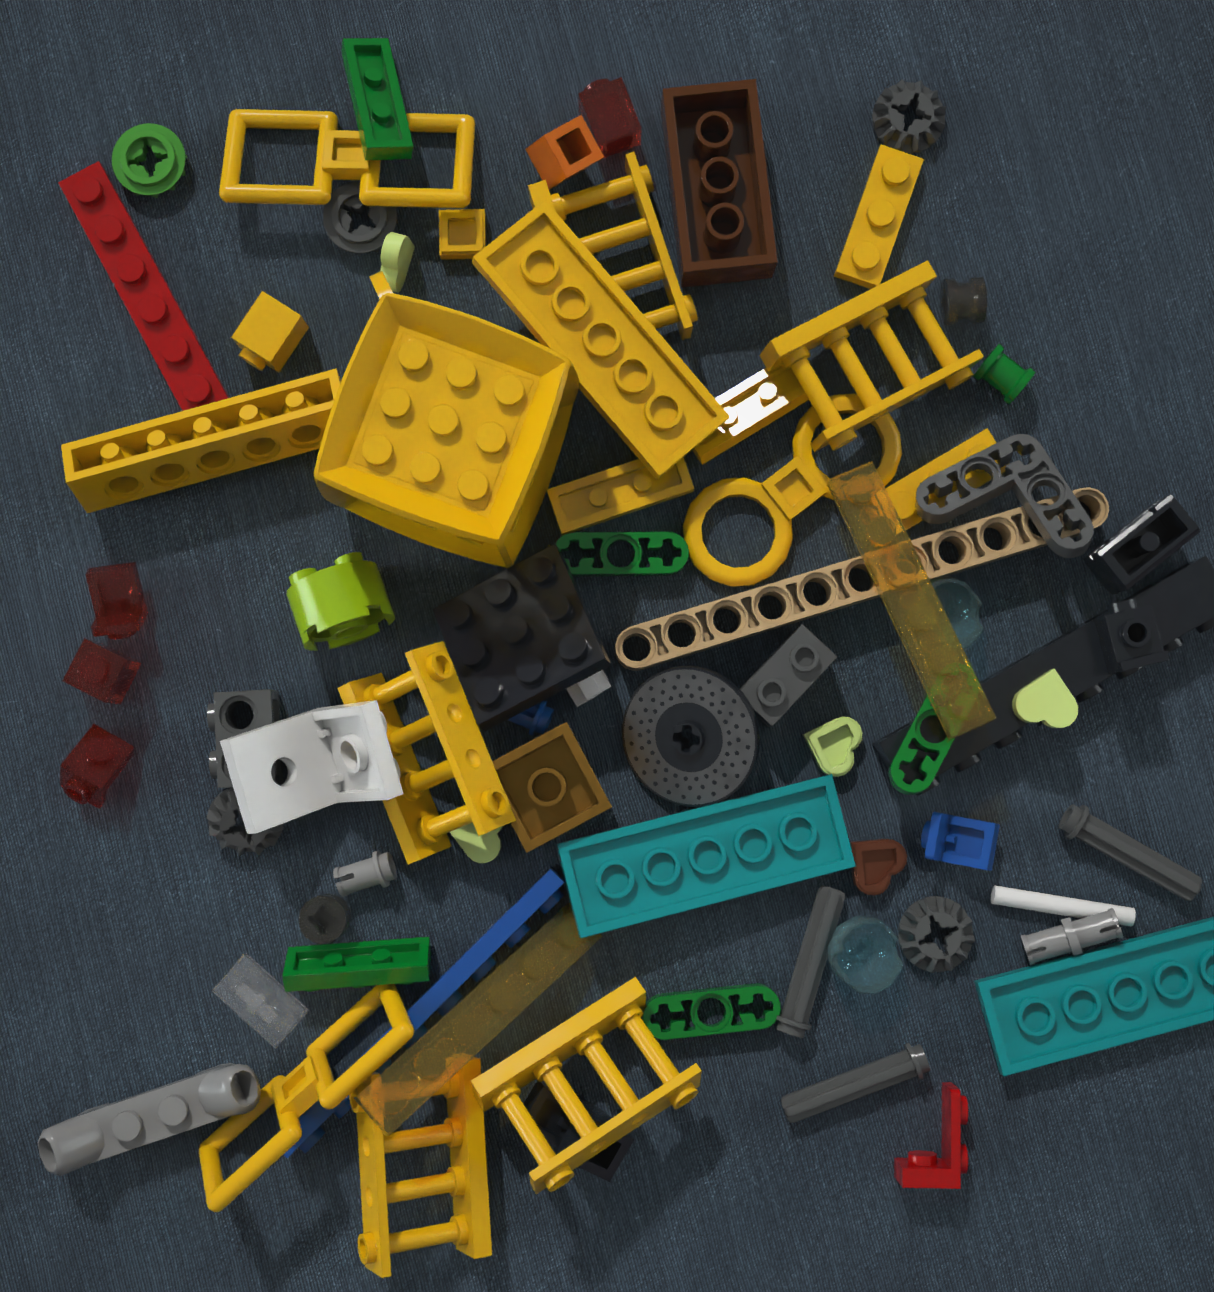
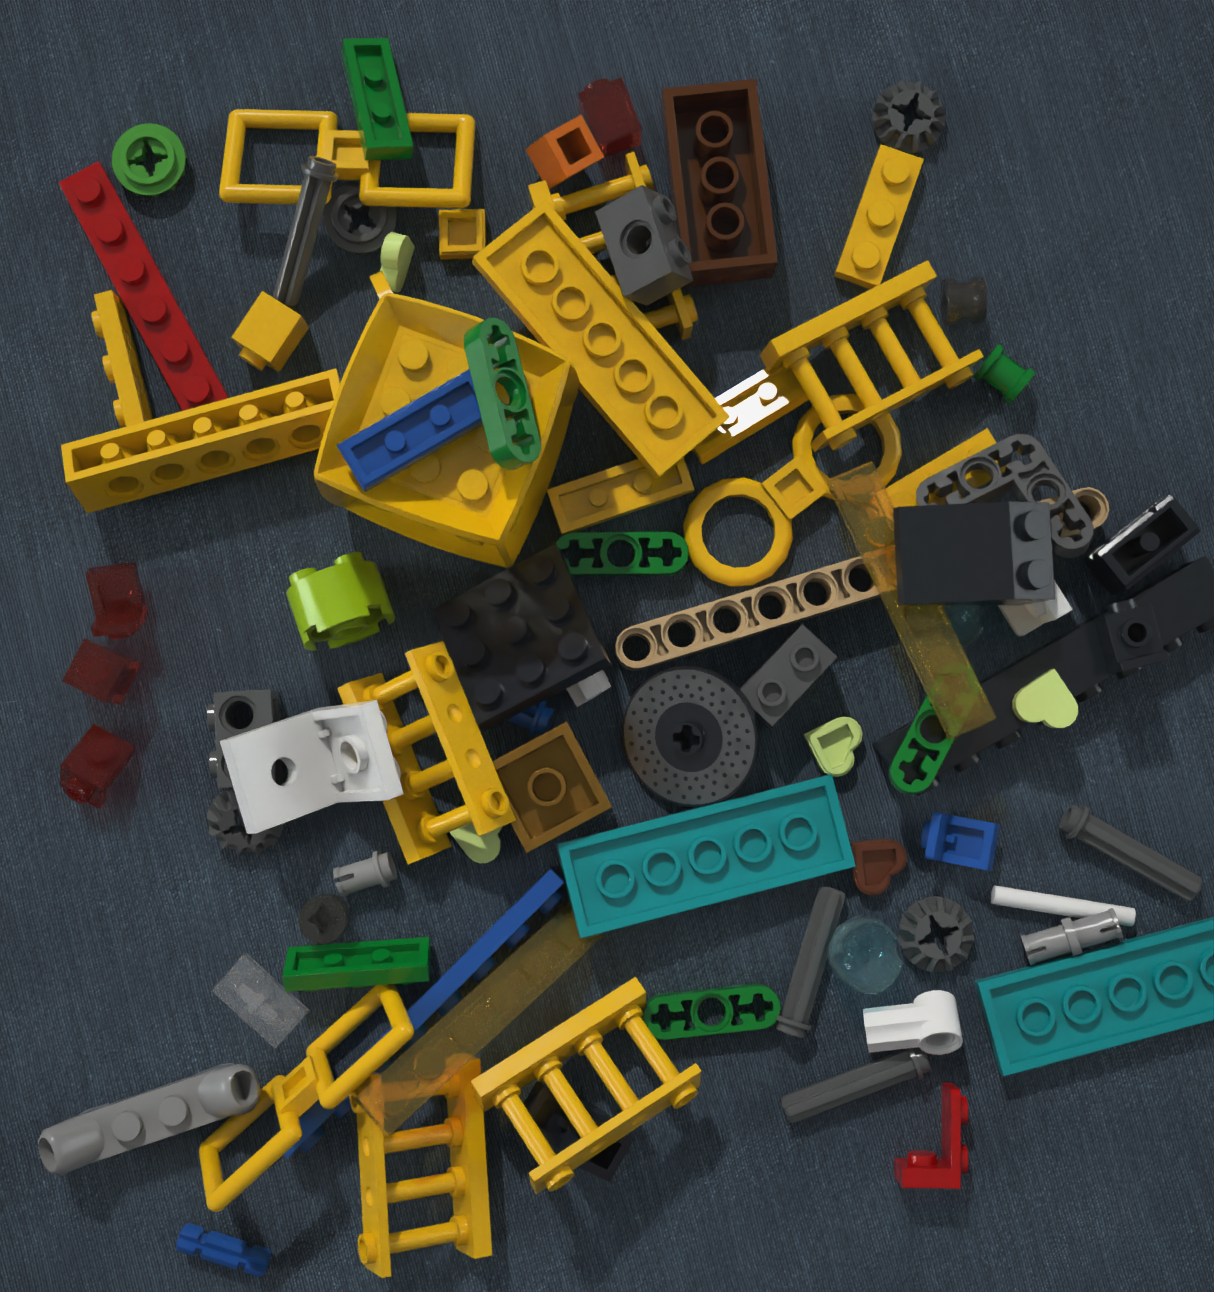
none -> yellow plate [91,290,153,428]
none -> blue axle [176,1223,272,1277]
none -> dark grey axle [273,156,339,306]
none -> blue tile [337,369,483,493]
none -> green beam [464,317,541,470]
none -> dark grey brick [595,185,694,306]
none -> white piece [863,990,963,1055]
none -> black slope [893,501,1055,606]
none -> white bracket [998,580,1073,637]

